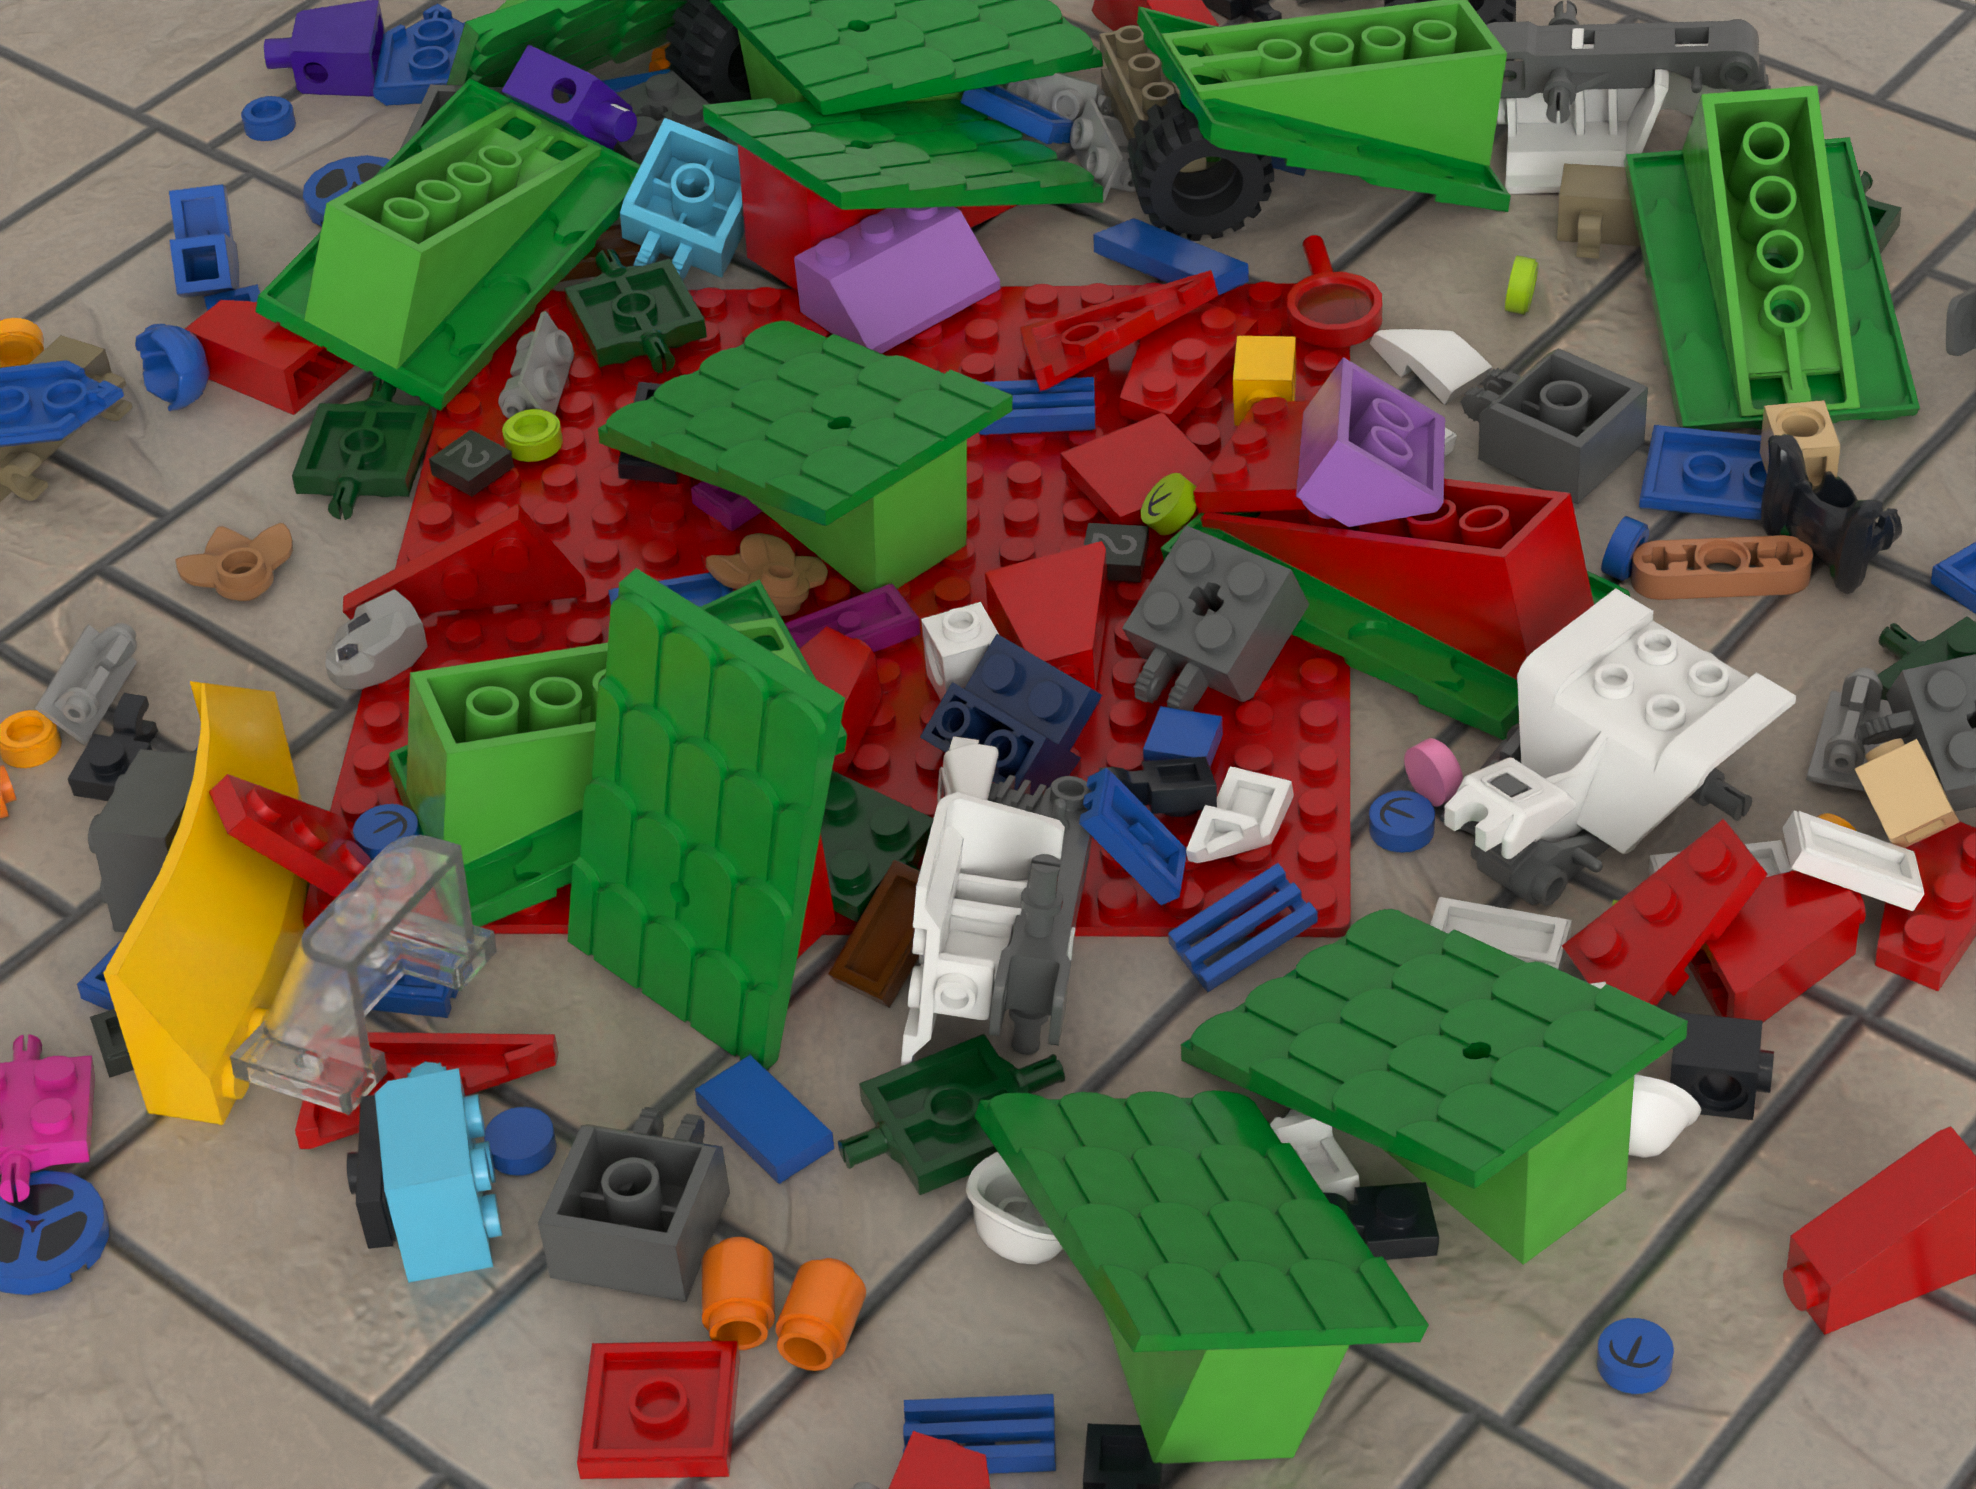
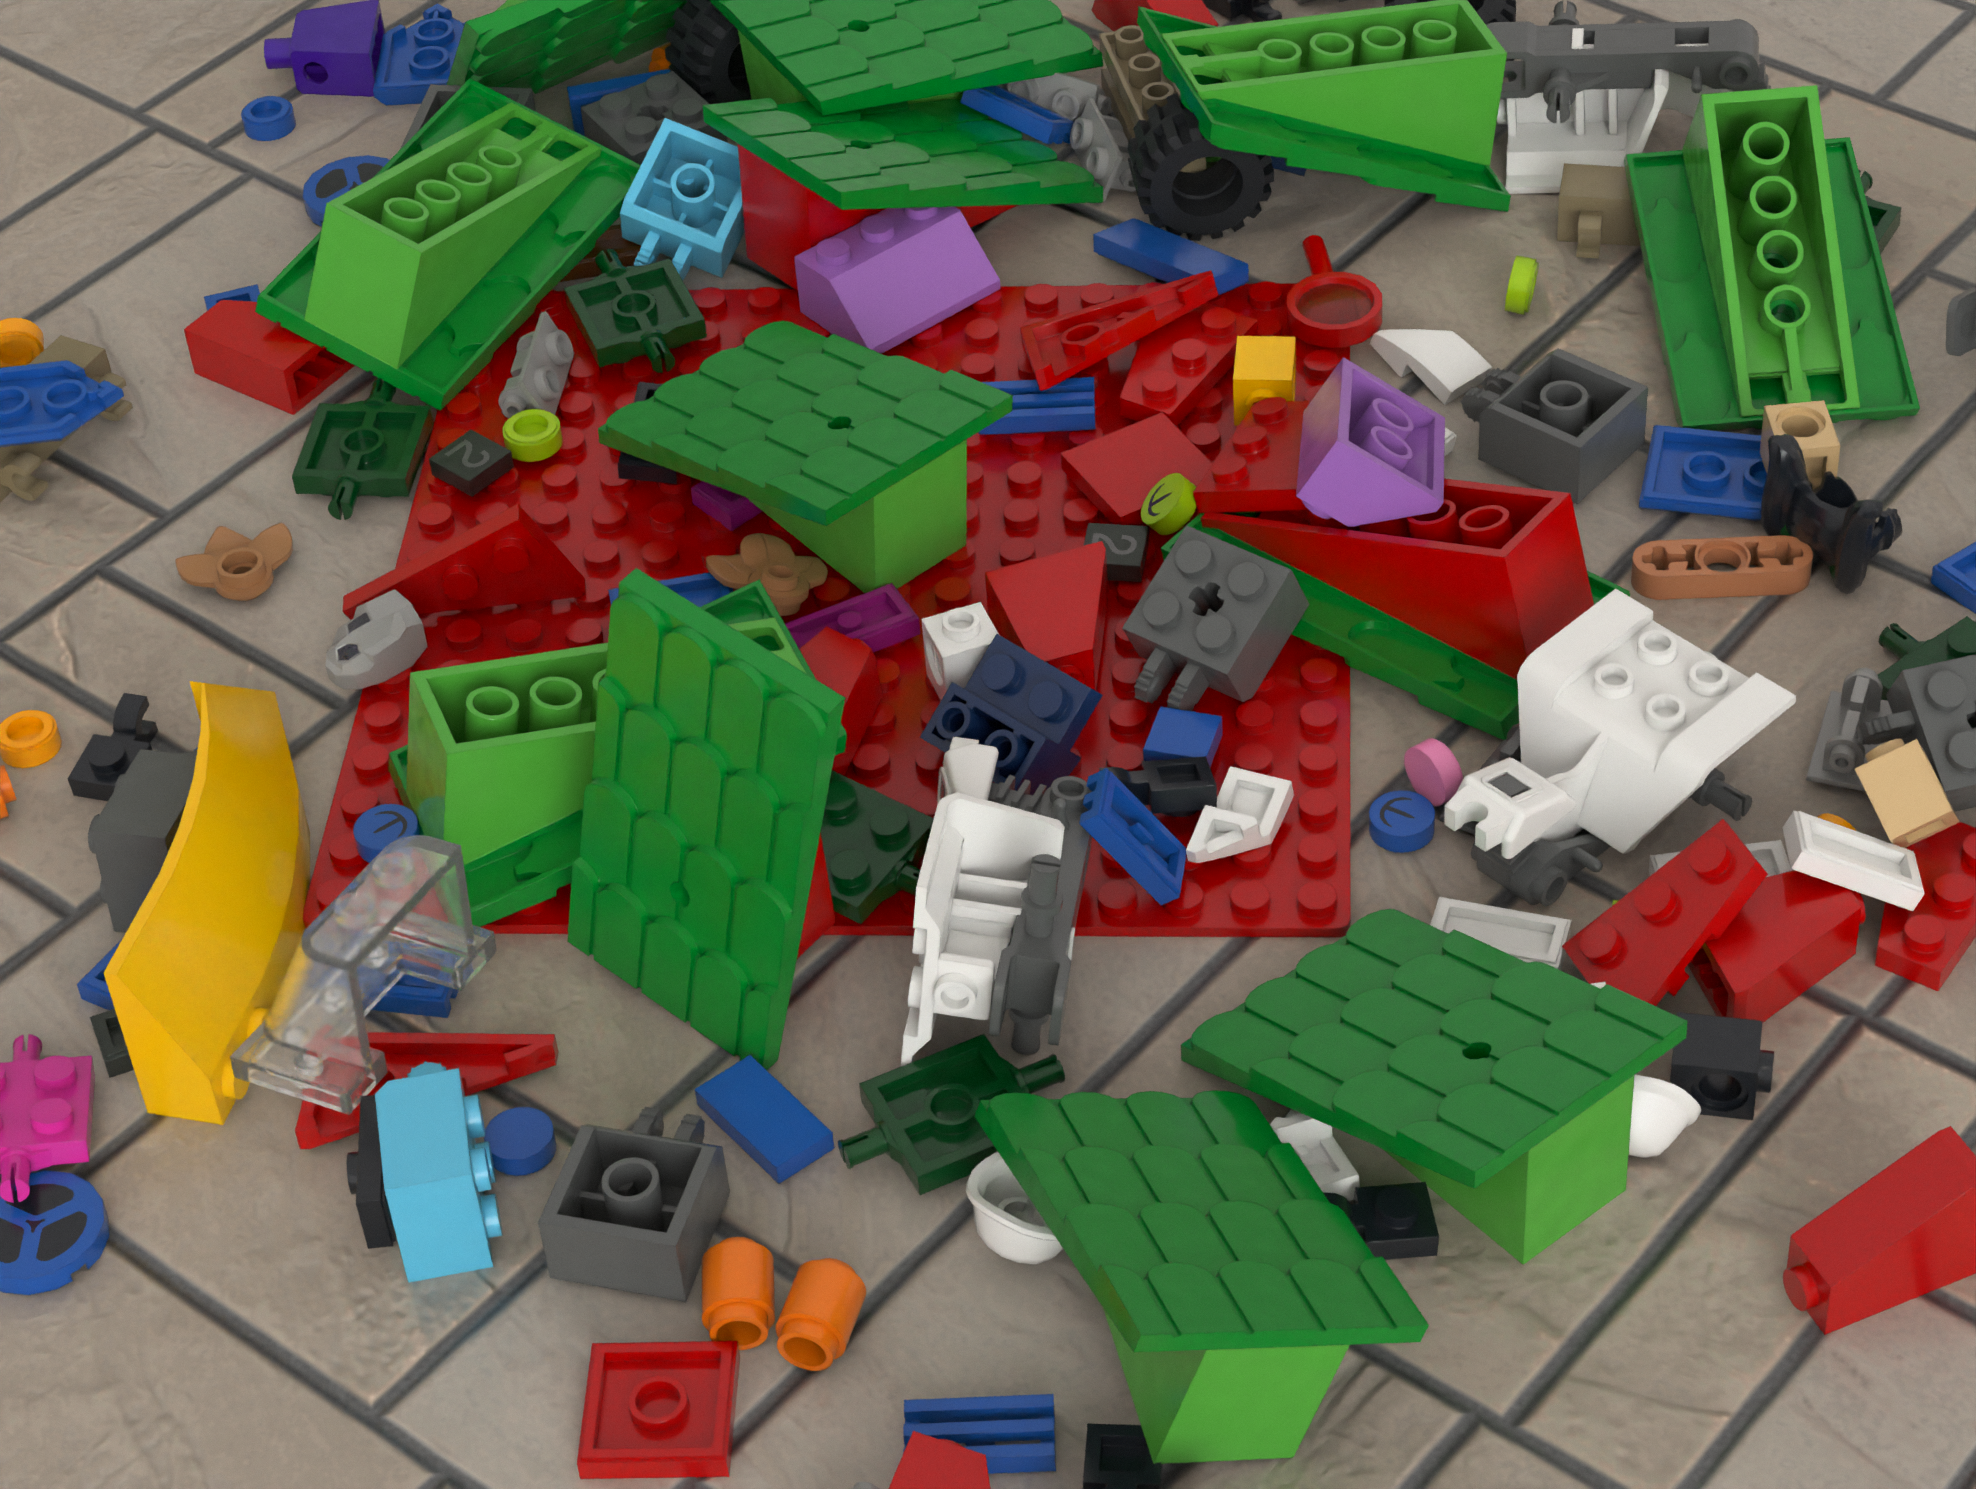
light grey hinge [35,623,137,745] -> none
blue hair [135,324,210,411] -> none
blue brick [169,184,239,298] -> none
red wing [209,774,382,915] -> none
dark purple torso [502,45,637,150] -> none
reddish brown tile [828,860,920,1008] -> none
blue tile [1168,863,1318,993] -> none
blue tile [1597,1318,1674,1394] -> none
blue tile [1601,516,1649,581] -> none

